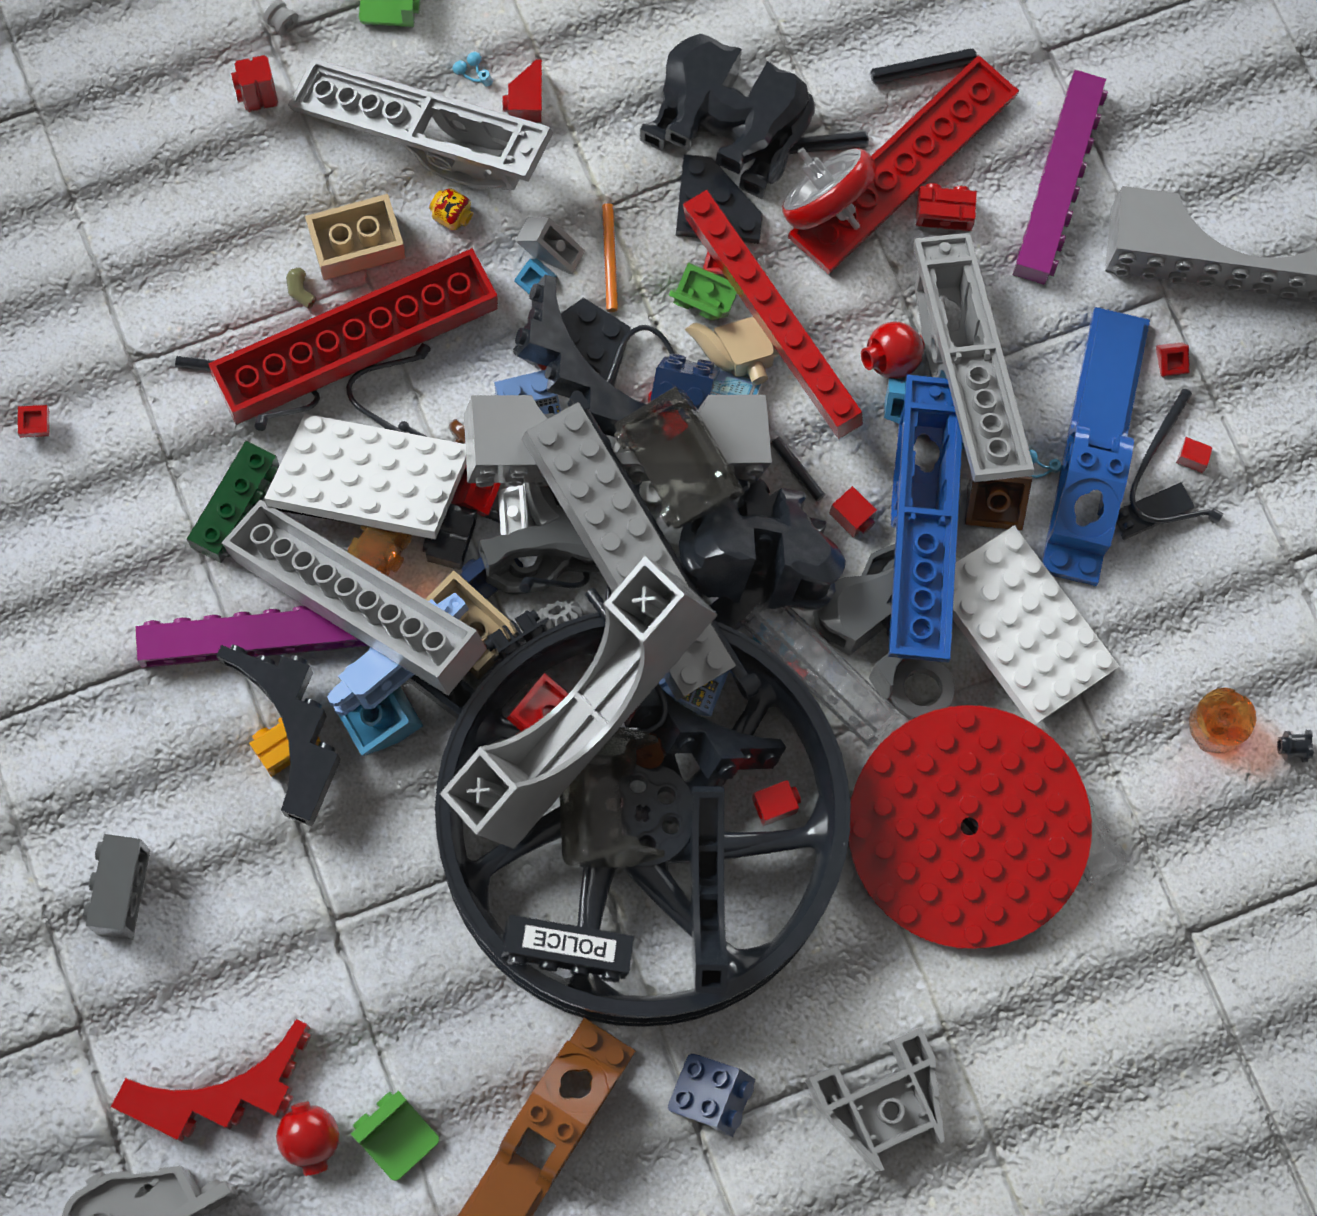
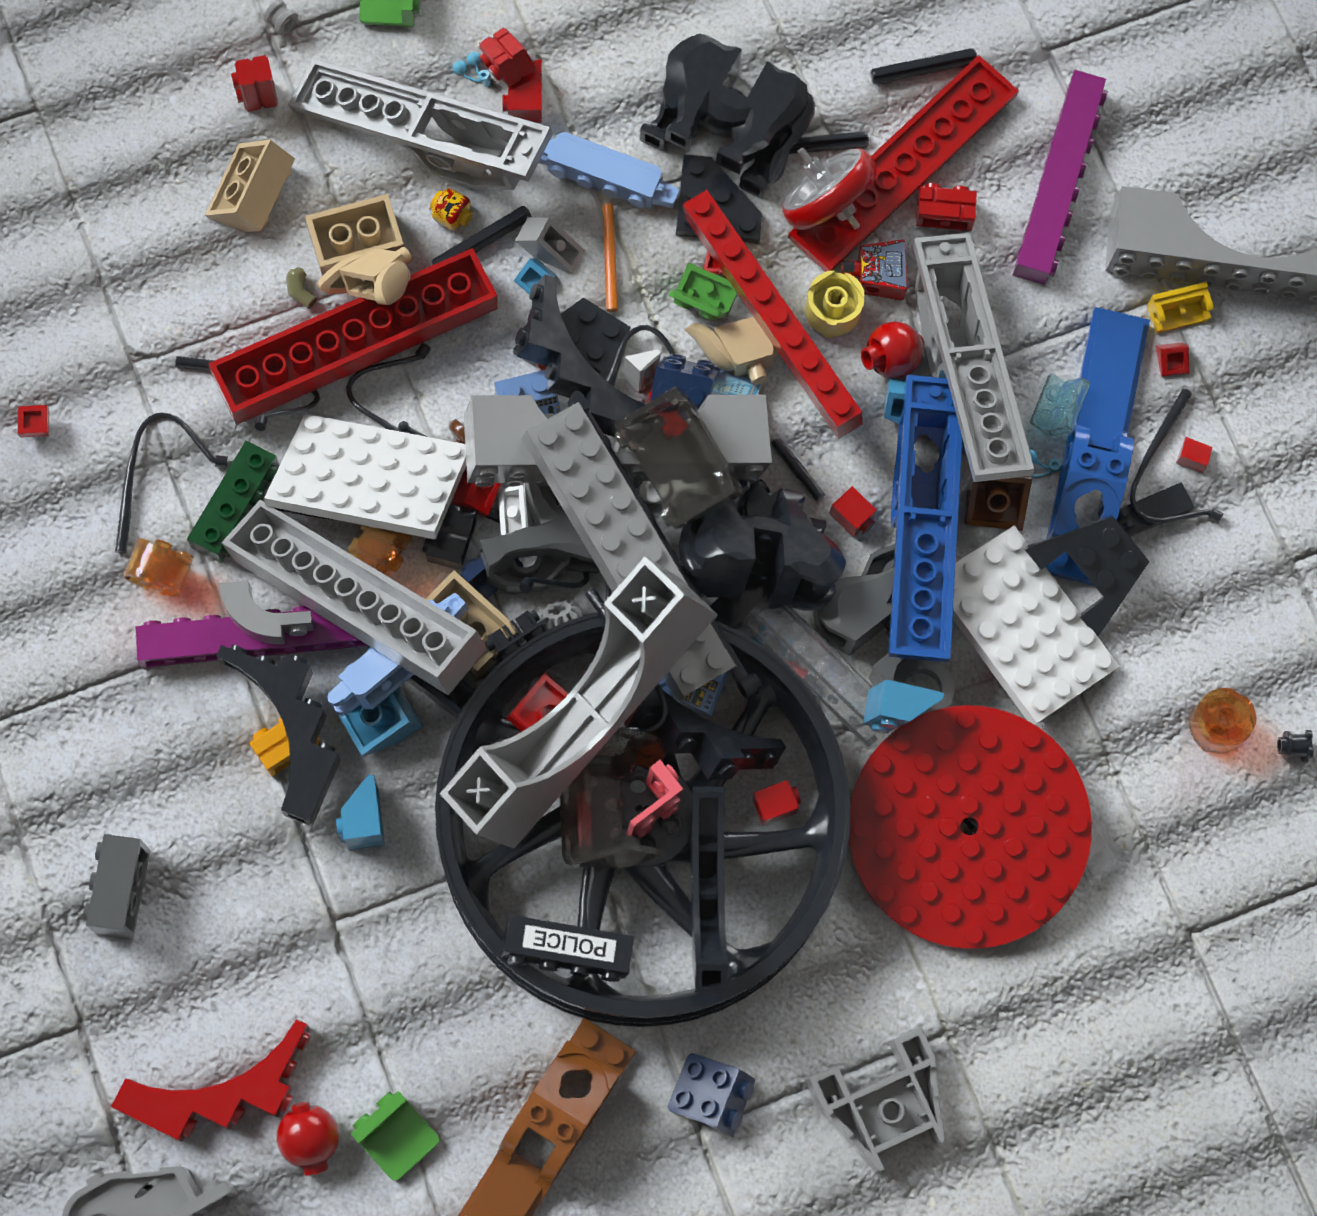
none -> black piece [115,412,228,554]
none -> clear orange brick [123,538,194,597]
none -> tan slope [204,140,295,232]
none -> light grey arch [218,581,314,644]
none -> tan torso [317,247,412,305]
none -> dark azure slope [336,774,385,850]
none -> black axle [431,206,532,265]
none -> red brick [479,27,535,86]
none -> light blue hinge [540,132,679,209]
none -> white slope [624,349,661,392]
none -> coral bracket [626,760,683,839]
none -> light yellow brick [804,271,864,338]
none -> torso [842,239,907,300]
none -> dark azure slope [863,679,944,734]
none -> black wing [1024,515,1150,637]
none -> clear light blue bracket [1030,374,1090,437]
none -> yellow hinge [1147,282,1214,334]

